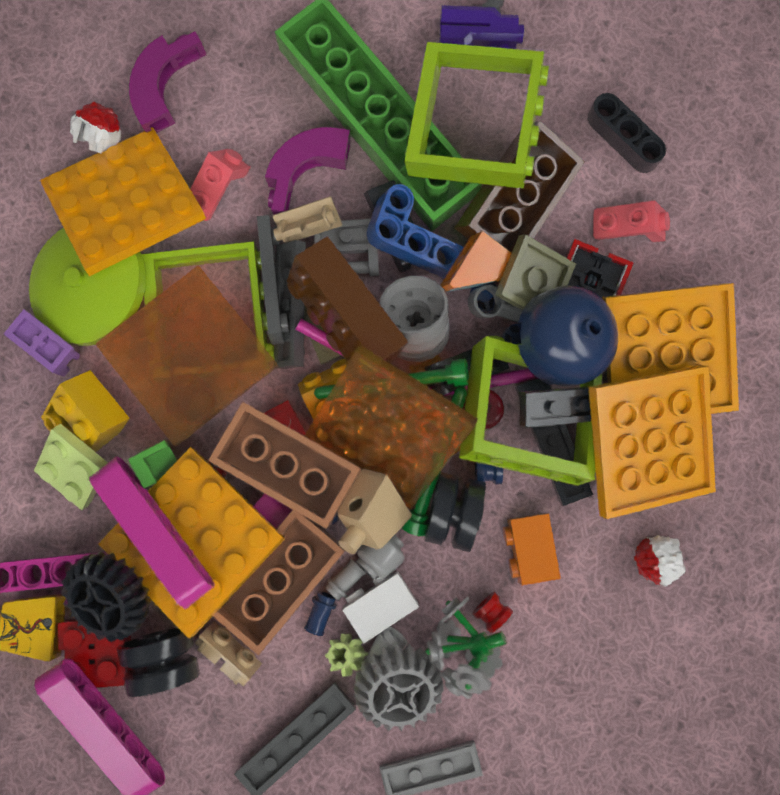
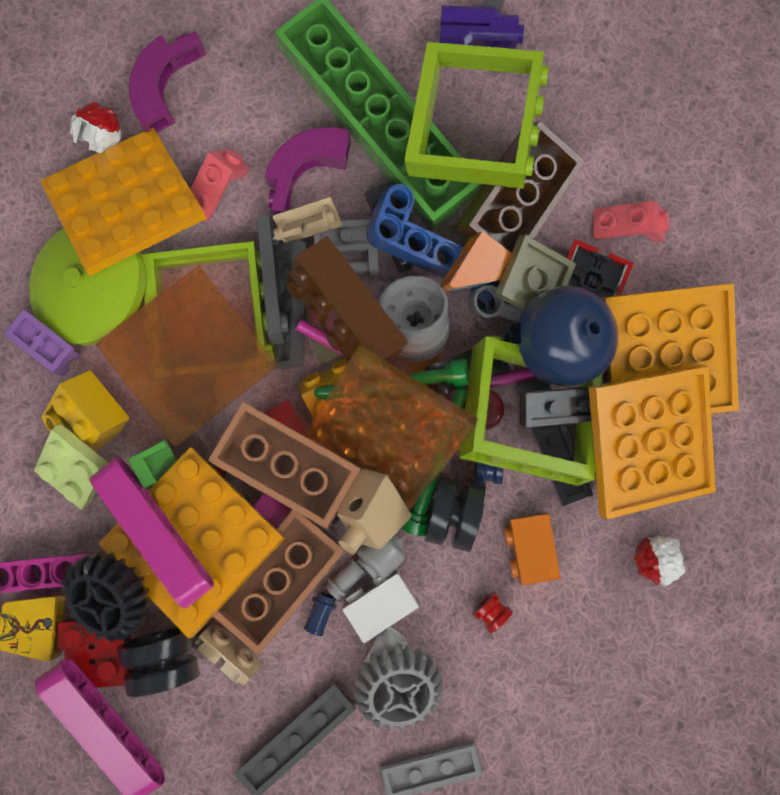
yellowish green gear [325,634,368,677] -> none
light grey plant [426,597,507,699] -> none
black beam [587,93,666,173] -> none

